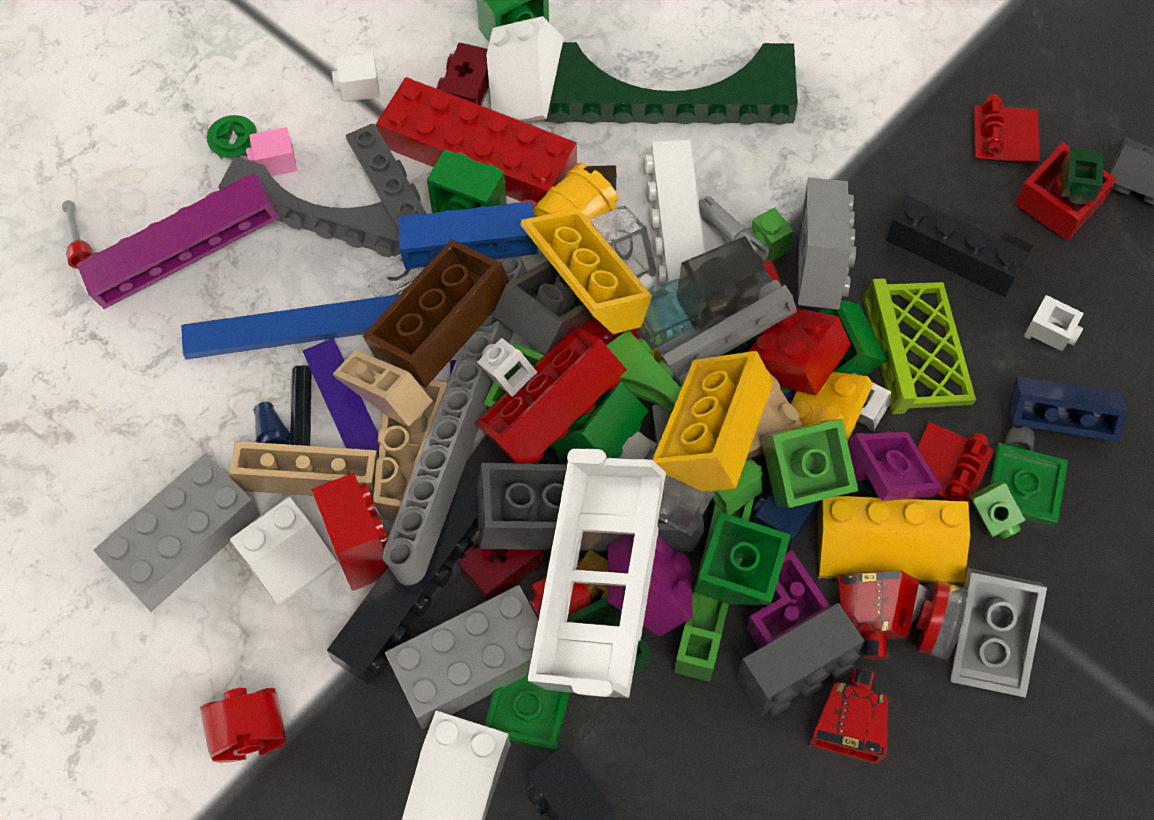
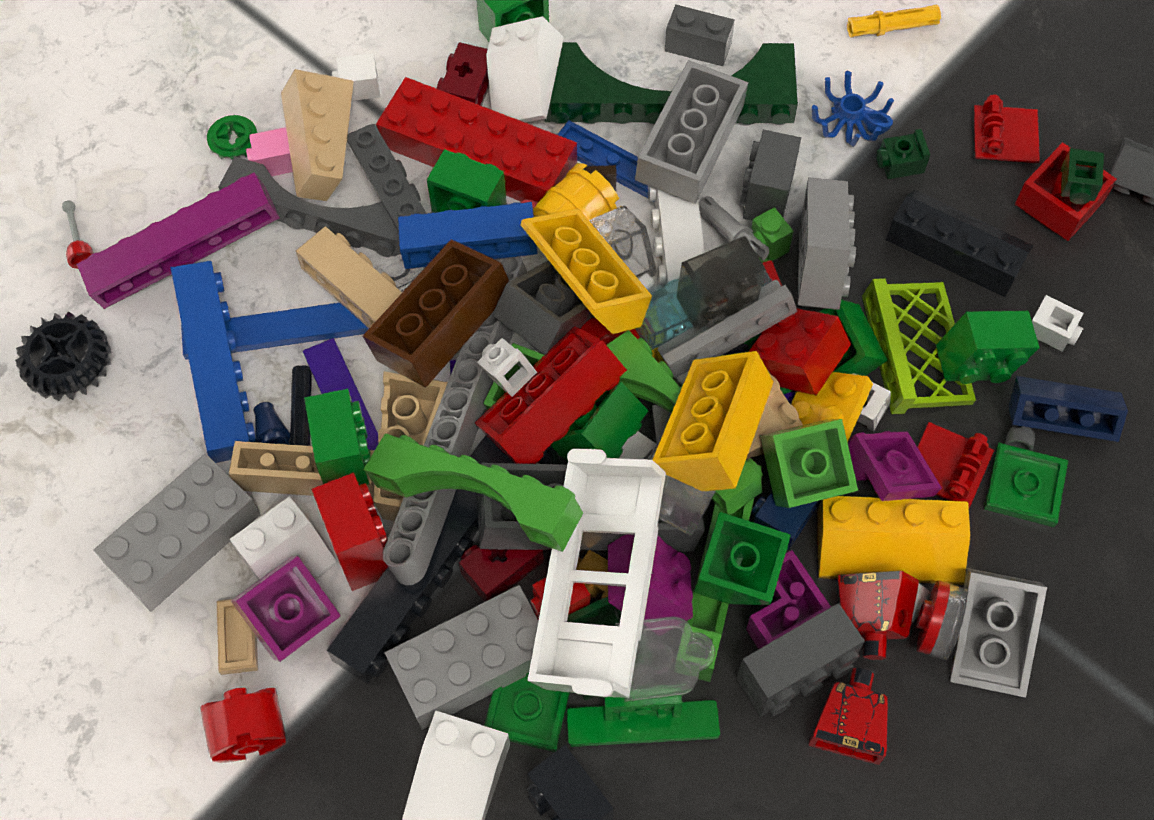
tan slope [333,350,432,427] -> none
bright green brick [969,480,1026,539] -> none
none -> black gear [15,311,112,401]
none -> blue brick [170,261,256,463]
none -> tan tile [217,599,258,675]
none -> magenta brick [231,556,341,662]
none -> tan wedge [281,69,354,201]
none -> tan brick [296,226,402,328]
none -> green brick [304,389,371,485]
none -> bright green arch [363,433,583,552]
none -> blue tile [557,120,655,202]
none -> green bracket [567,685,720,747]
none -> clear plate [615,616,715,702]
none -> light grey brick [635,60,749,204]
none -> dark grey brick [665,4,735,66]
none -> dark grey brick [739,129,802,221]
none -> blue animal [812,70,894,147]
none -> yellow pin [847,4,941,38]
none -> dark green brick [877,129,931,179]
none -> green brick [936,311,1040,384]

